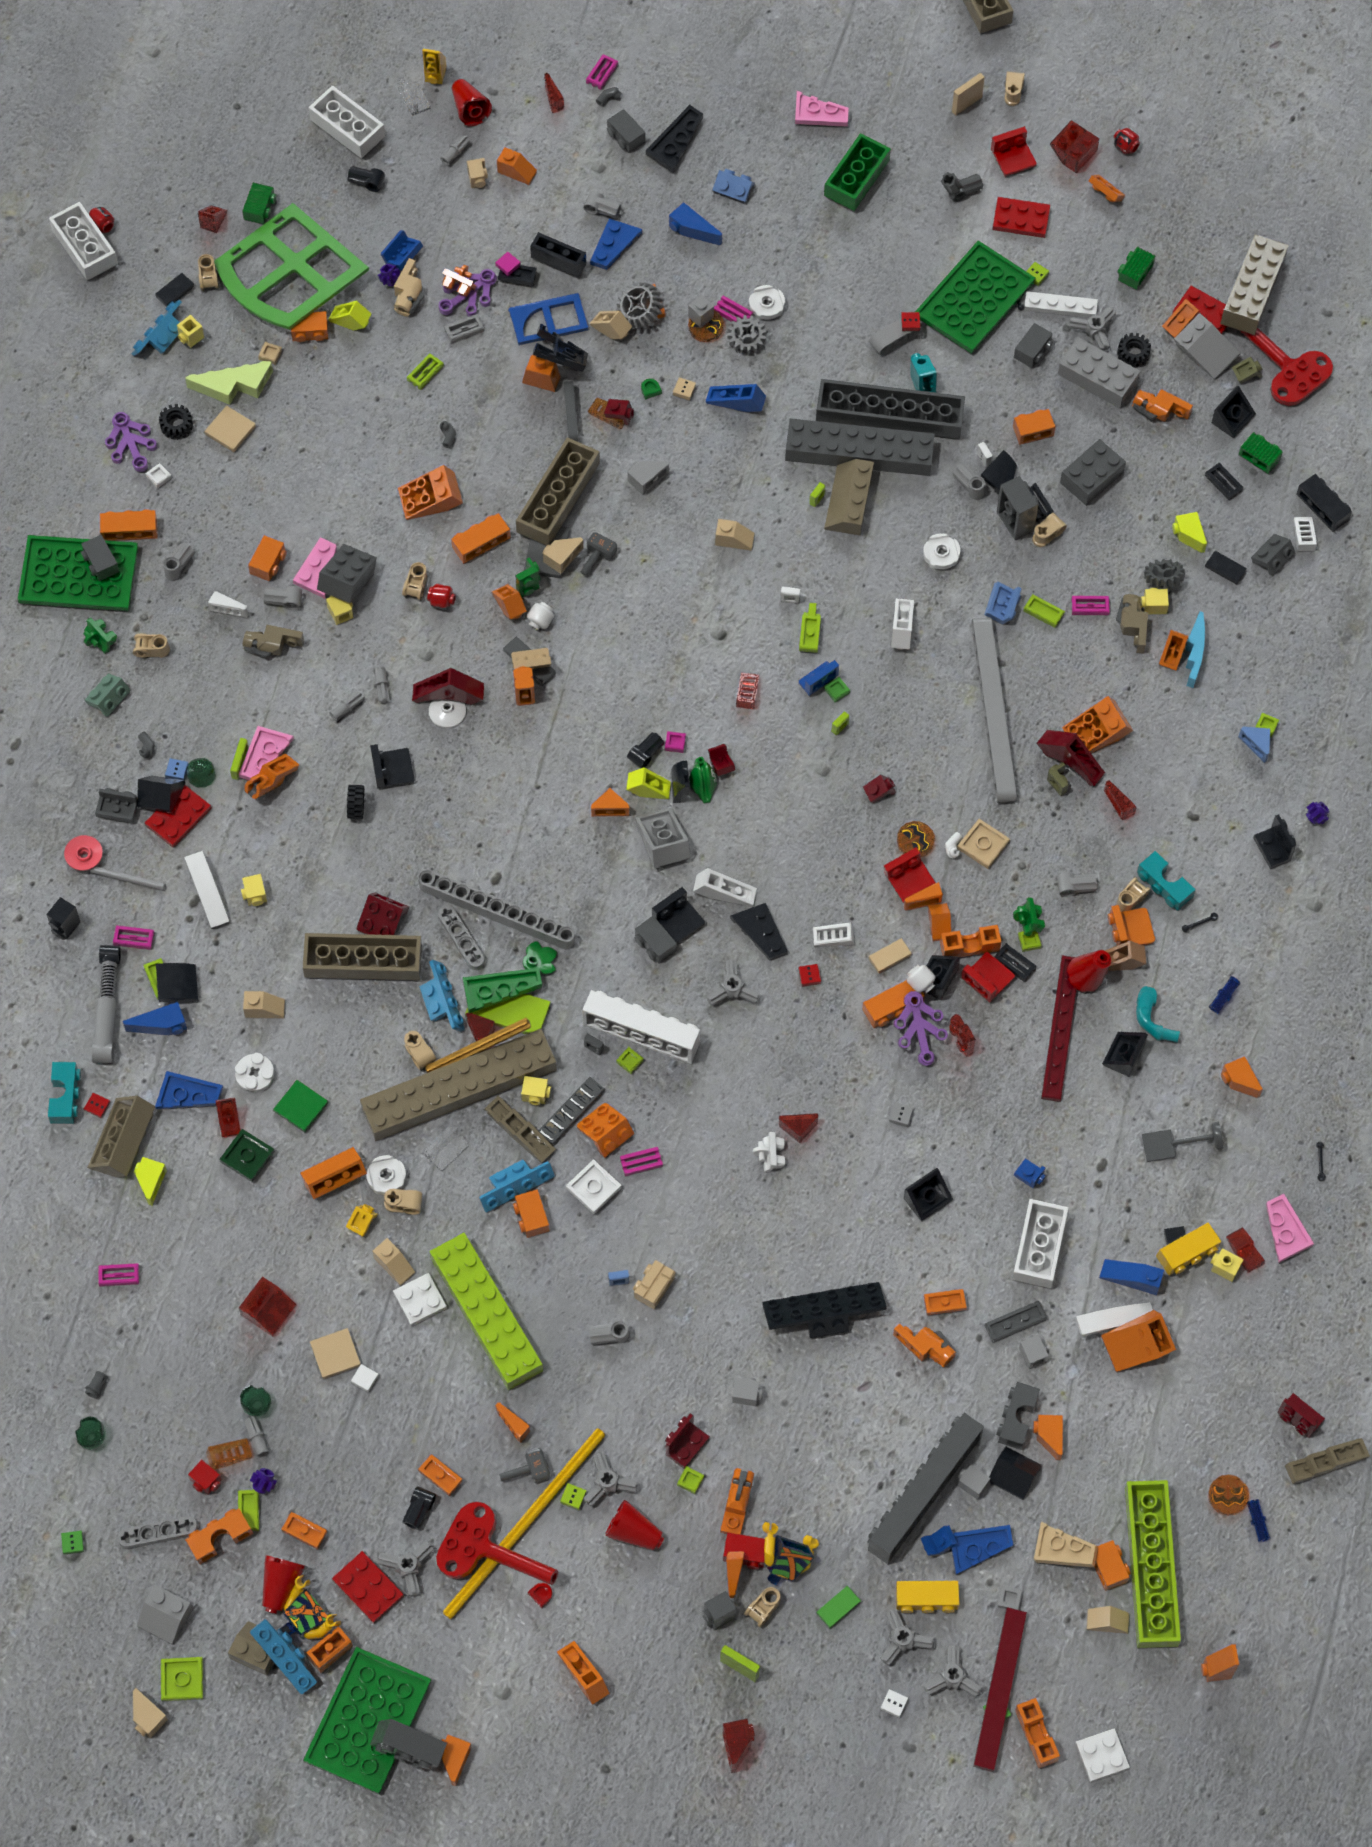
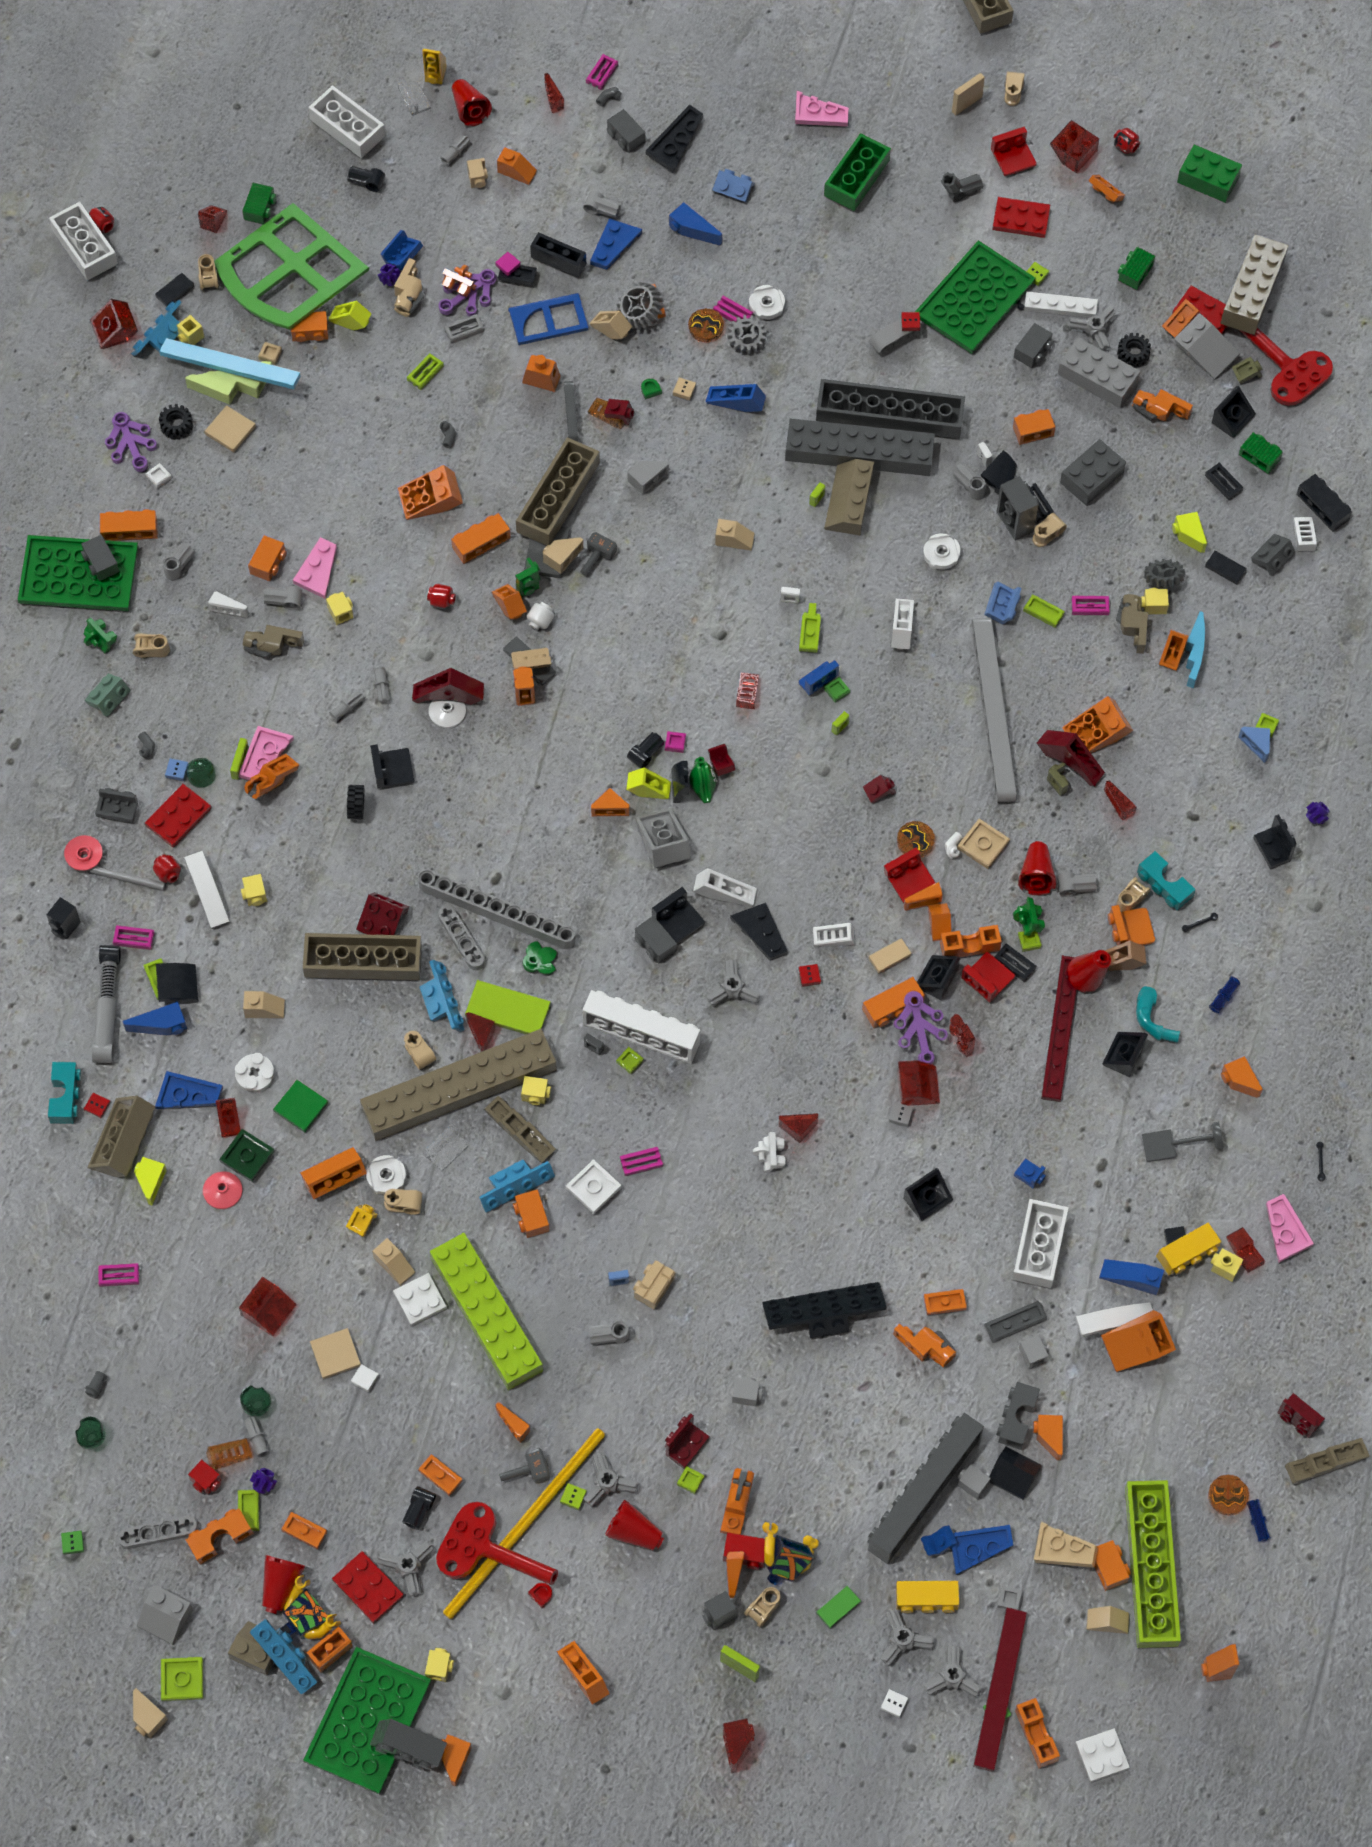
black slope [137,775,186,813] -> none
dark grey brick [317,544,377,603] -> none
tan piece [402,562,428,600] -> none
pearl gold axle [426,1018,531,1073] -> none
green wing [462,968,542,1013] -> none
black wing [533,324,588,372] -> none
tile [538,1077,604,1146] -> none
orange bracket [577,1103,634,1158] -> none
light grey brick [688,295,714,328] -> none
white head [907,964,935,993] -> none
teal torso [910,353,937,393] -> none
none -> clear red slope [90,299,138,349]
none -> red head [153,854,181,883]
none -> medium azure tile [159,338,301,390]
none -> coral dish [203,1171,242,1209]
none -> light yellow brick [425,1648,454,1682]
none -> clear red slope [897,1060,940,1106]
none -> red cone [1018,841,1056,895]
none -> green brick [1177,144,1242,203]

